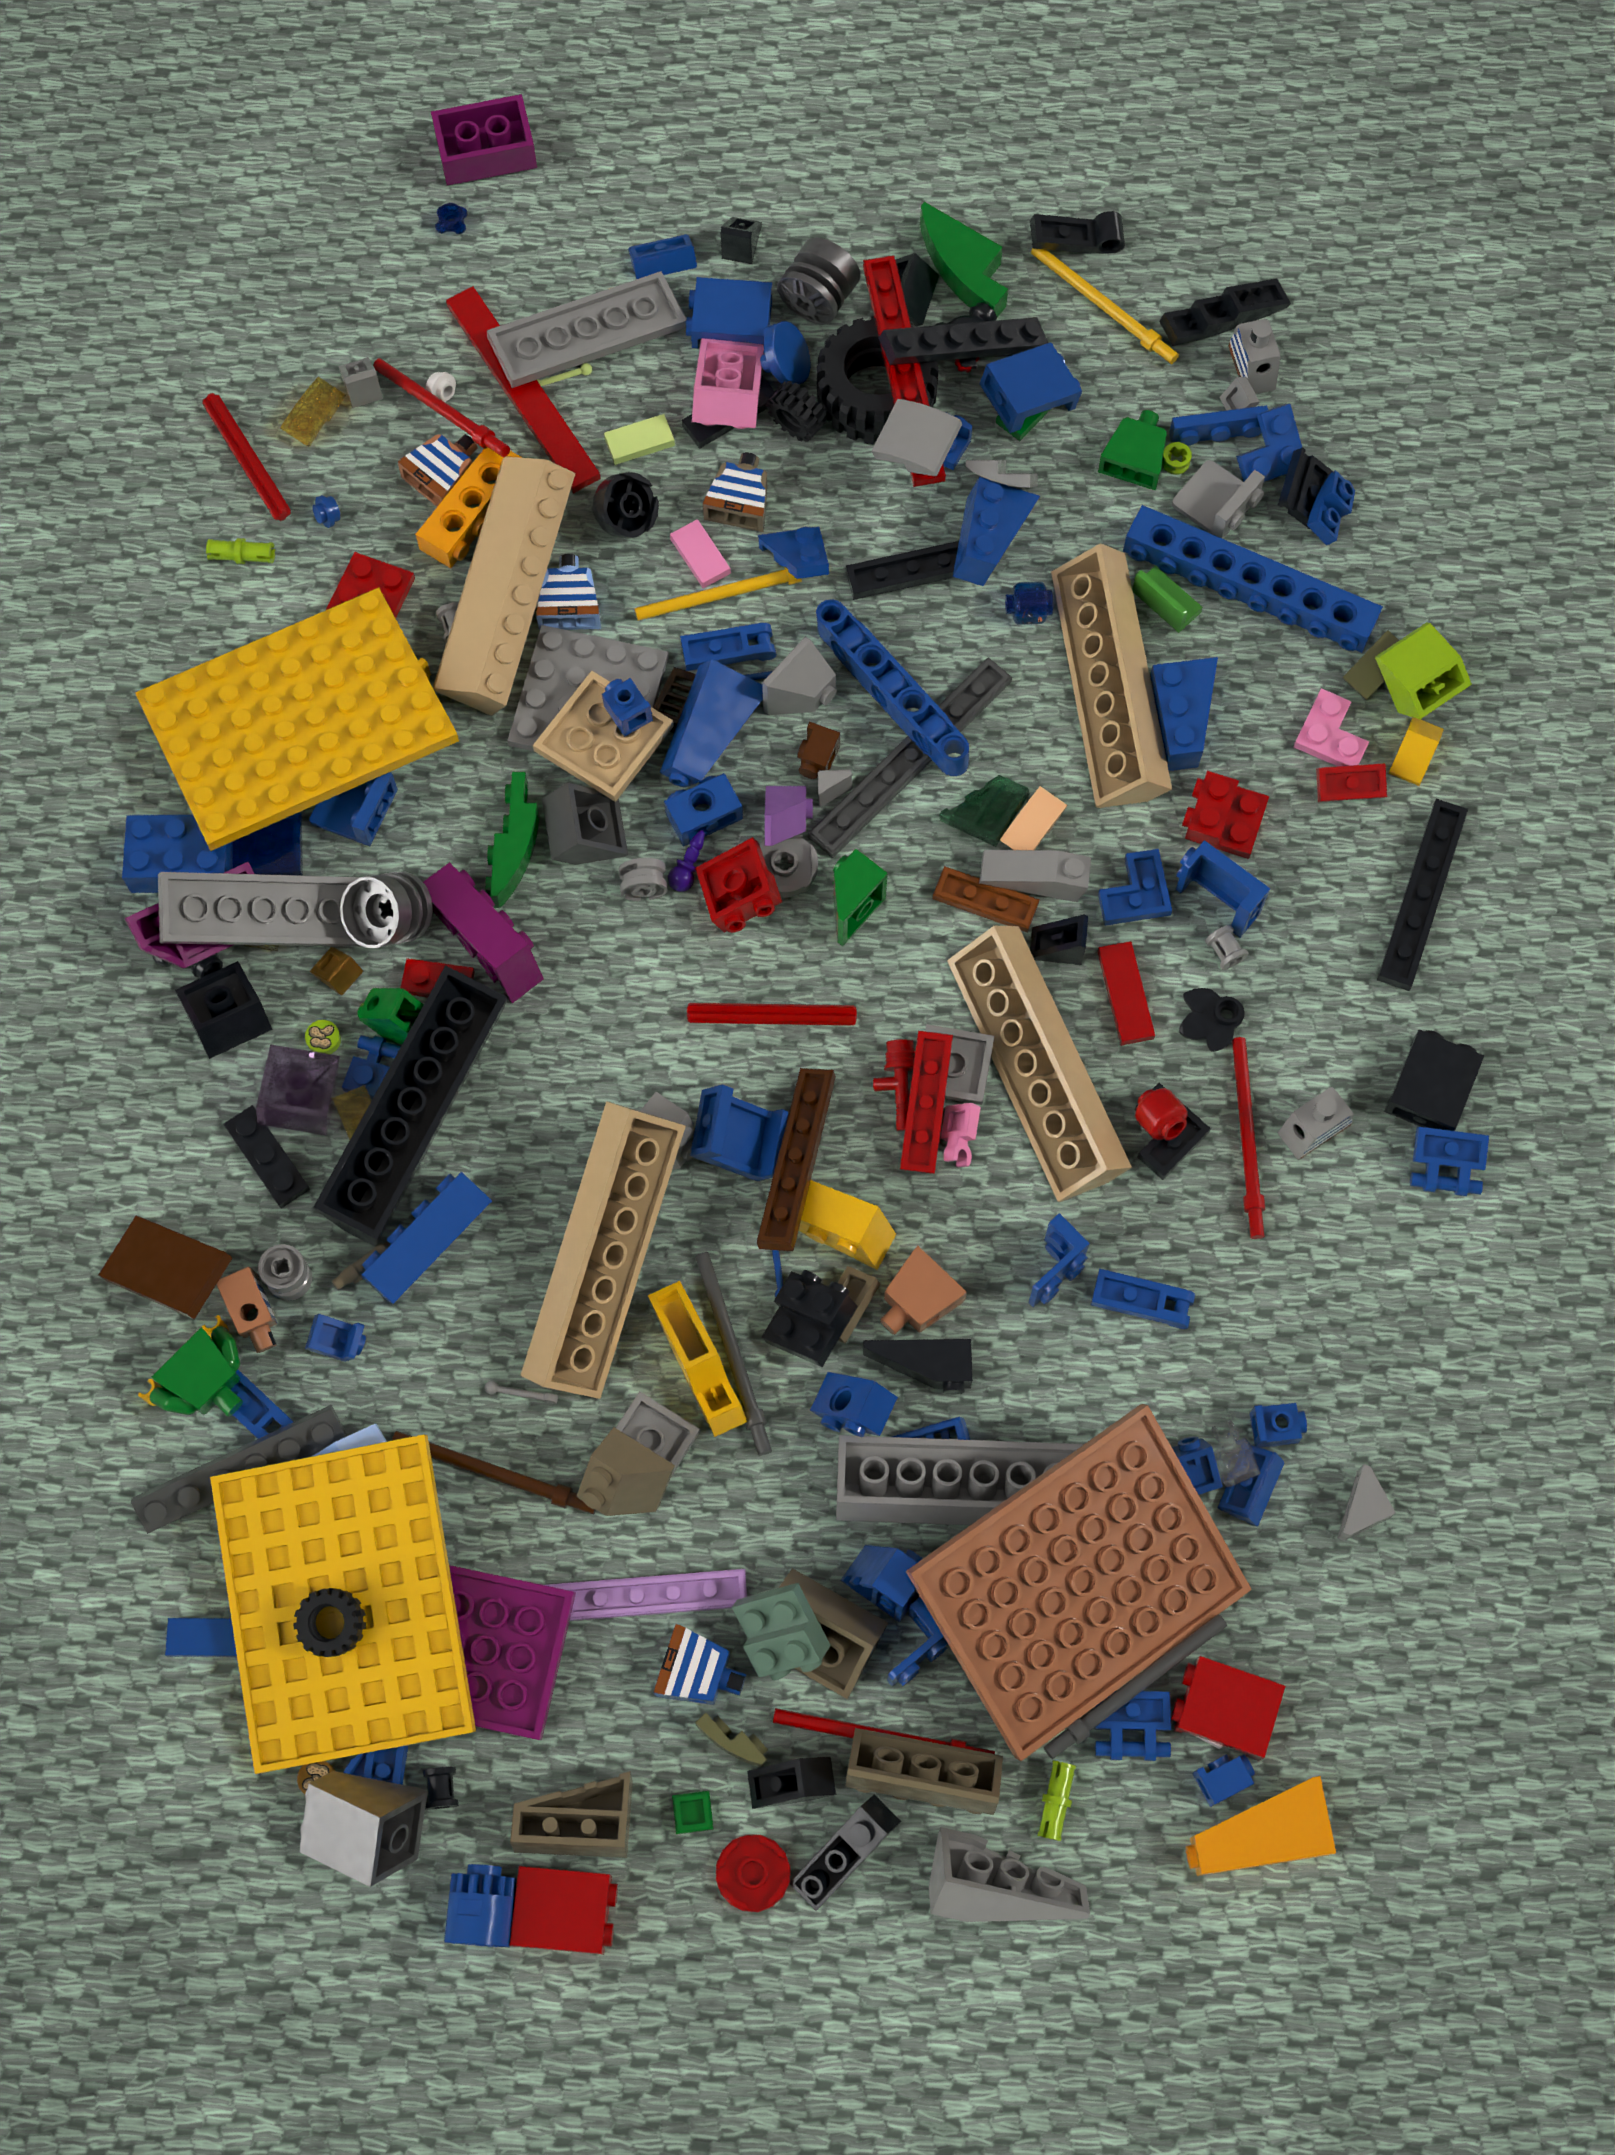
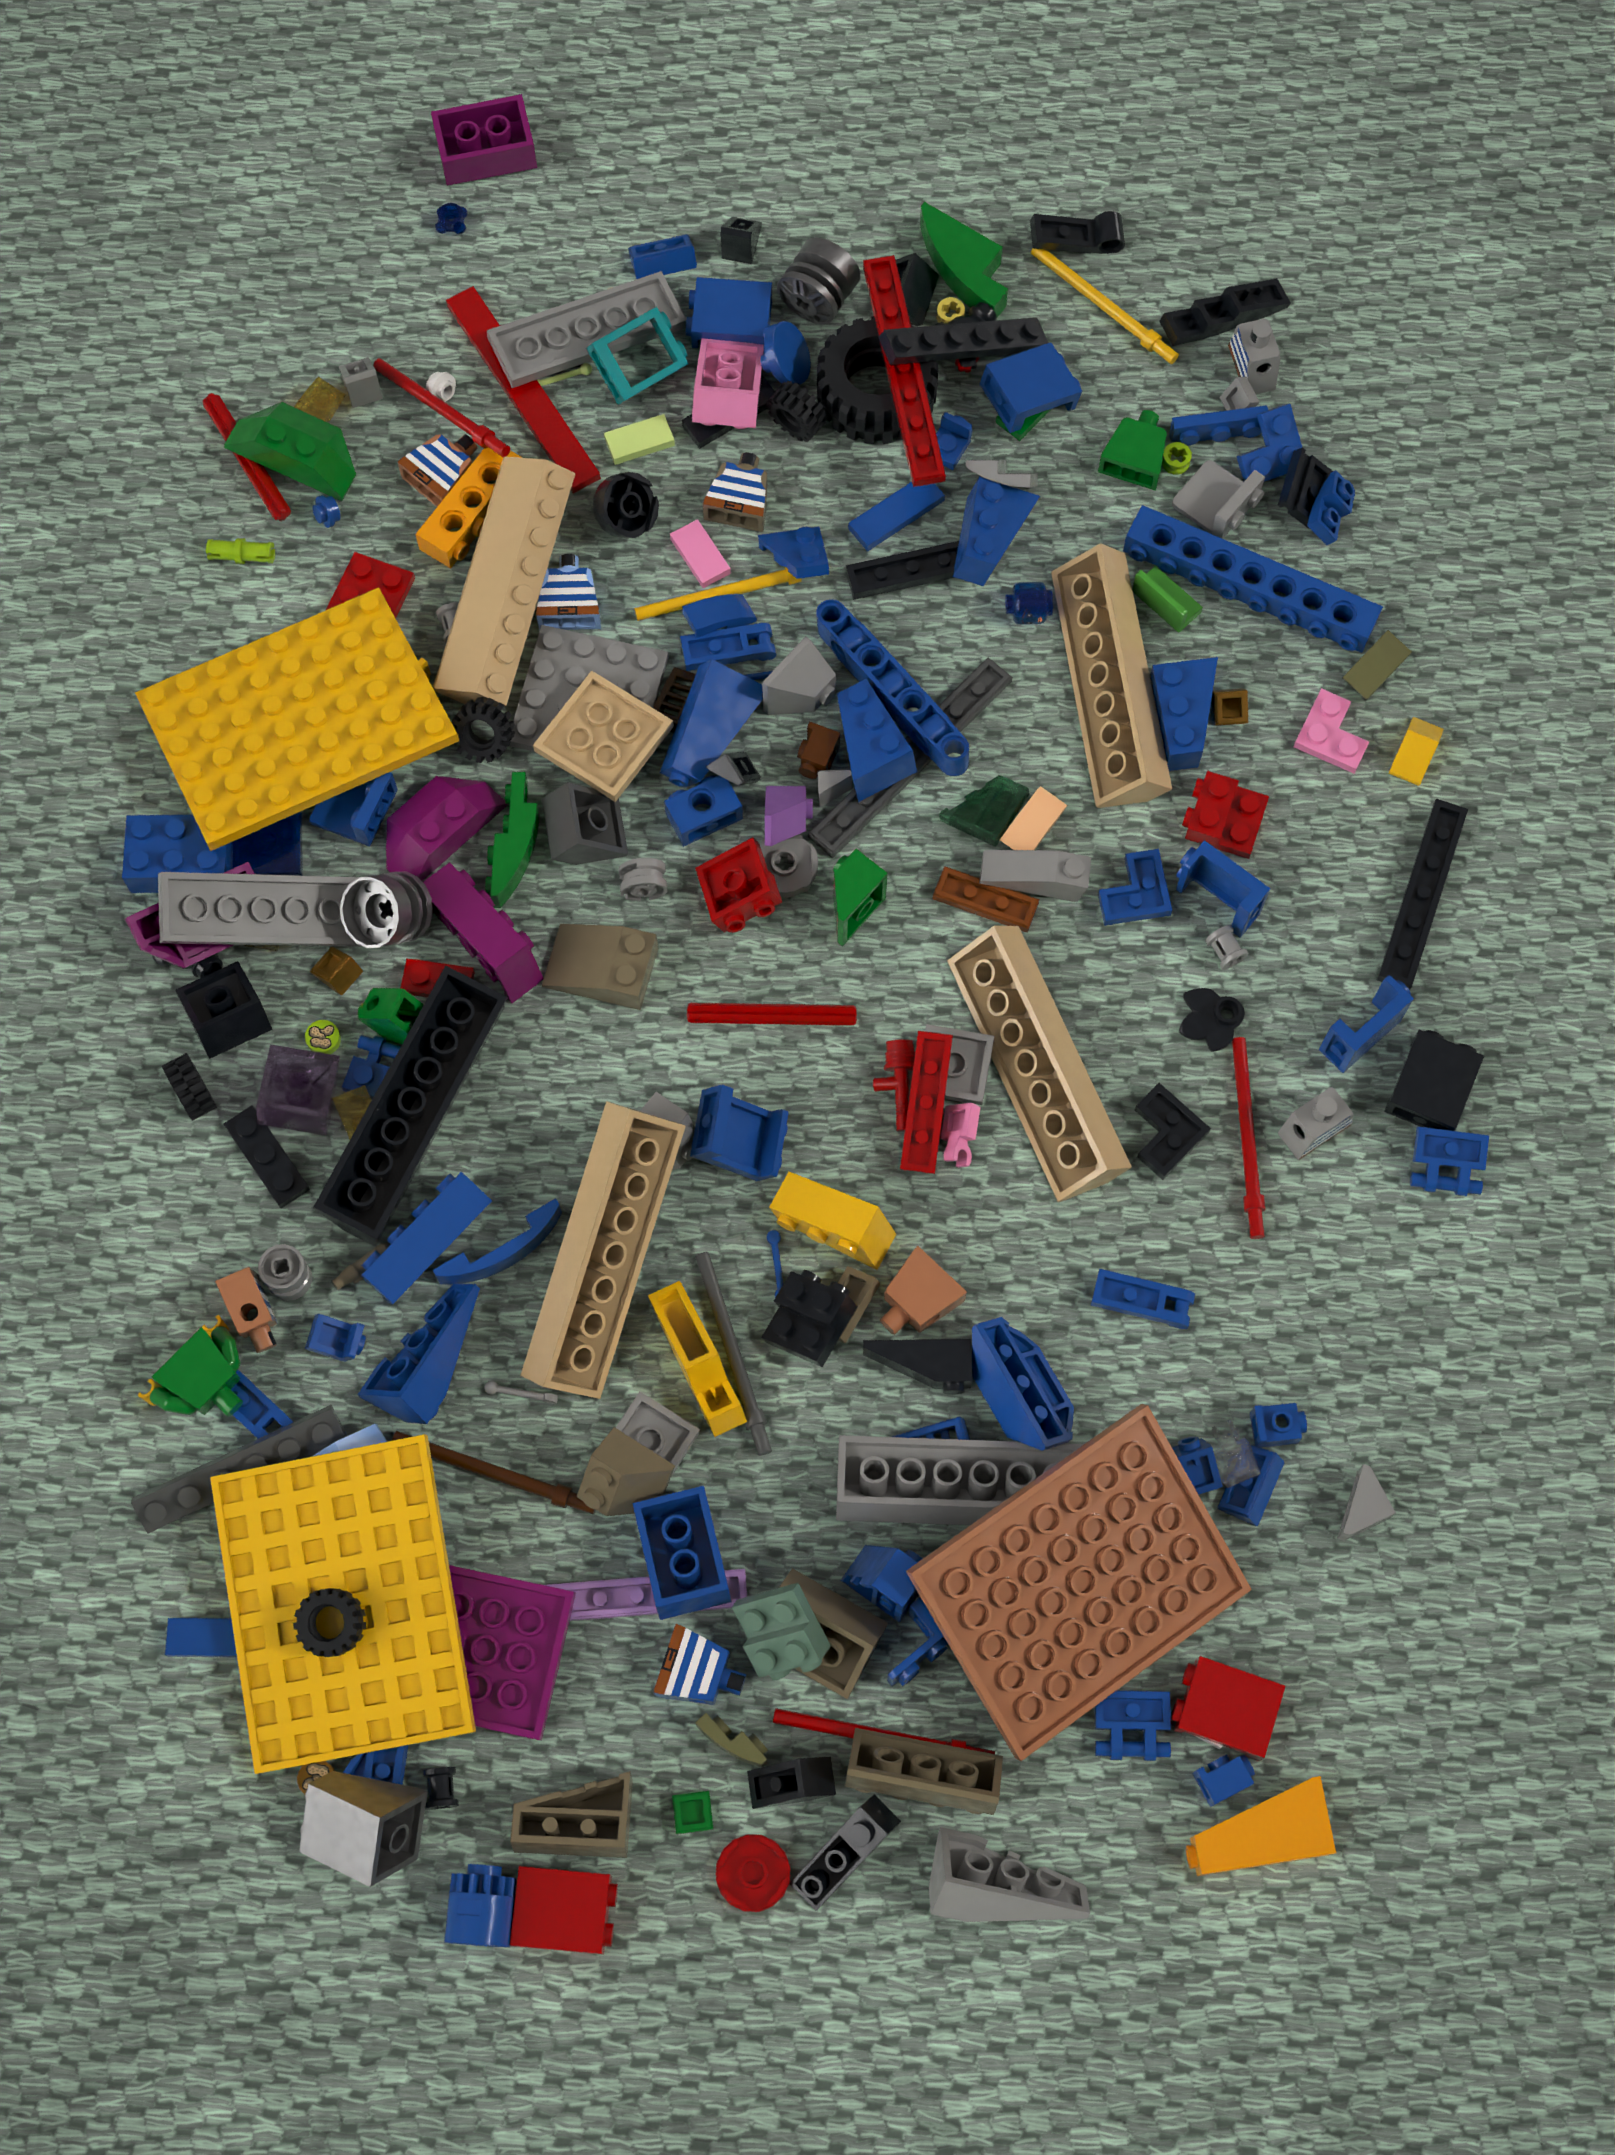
reddish brown tile [98,1215,232,1320] -> none
blue brick [602,678,653,737] -> none
dark purple bar [668,830,705,892] -> none
reddish brown tile [757,1068,836,1251] -> none
blue brick [810,1372,898,1437] -> none
light grey slope [872,399,962,476] -> none
blue bracket [1028,1213,1090,1307] -> none
black slope [1030,914,1088,965] -> none
lime pin [1037,1760,1076,1841] -> none
dark grey bar [1043,1614,1227,1760] -> none
red tile [1097,941,1155,1046] -> none
red head [1135,1088,1188,1140] -> none
red plate [1316,763,1387,802] -> none
lime slope [1375,622,1472,719] -> none
none -> black tyre [162,1053,217,1121]
none -> green wedge [224,402,356,501]
none -> blue wedge [357,1284,480,1424]
none -> magenta wedge [386,776,508,881]
none -> blue slope [433,1198,562,1285]
none -> black tyre [451,697,515,763]
none -> dark tan slope [542,924,658,1010]
none -> teal window [586,306,689,405]
none -> blue brick [632,1486,732,1620]
none -> blue slope [682,594,757,638]
none -> black slope [706,751,761,786]
none -> blue wedge [837,679,917,802]
none -> blue tile [848,482,945,552]
none -> light yellow bush [936,297,965,323]
none -> blue wedge [972,1317,1074,1451]
none -> pearl gold slope [1212,688,1249,726]
none -> blue panel [1319,975,1414,1073]

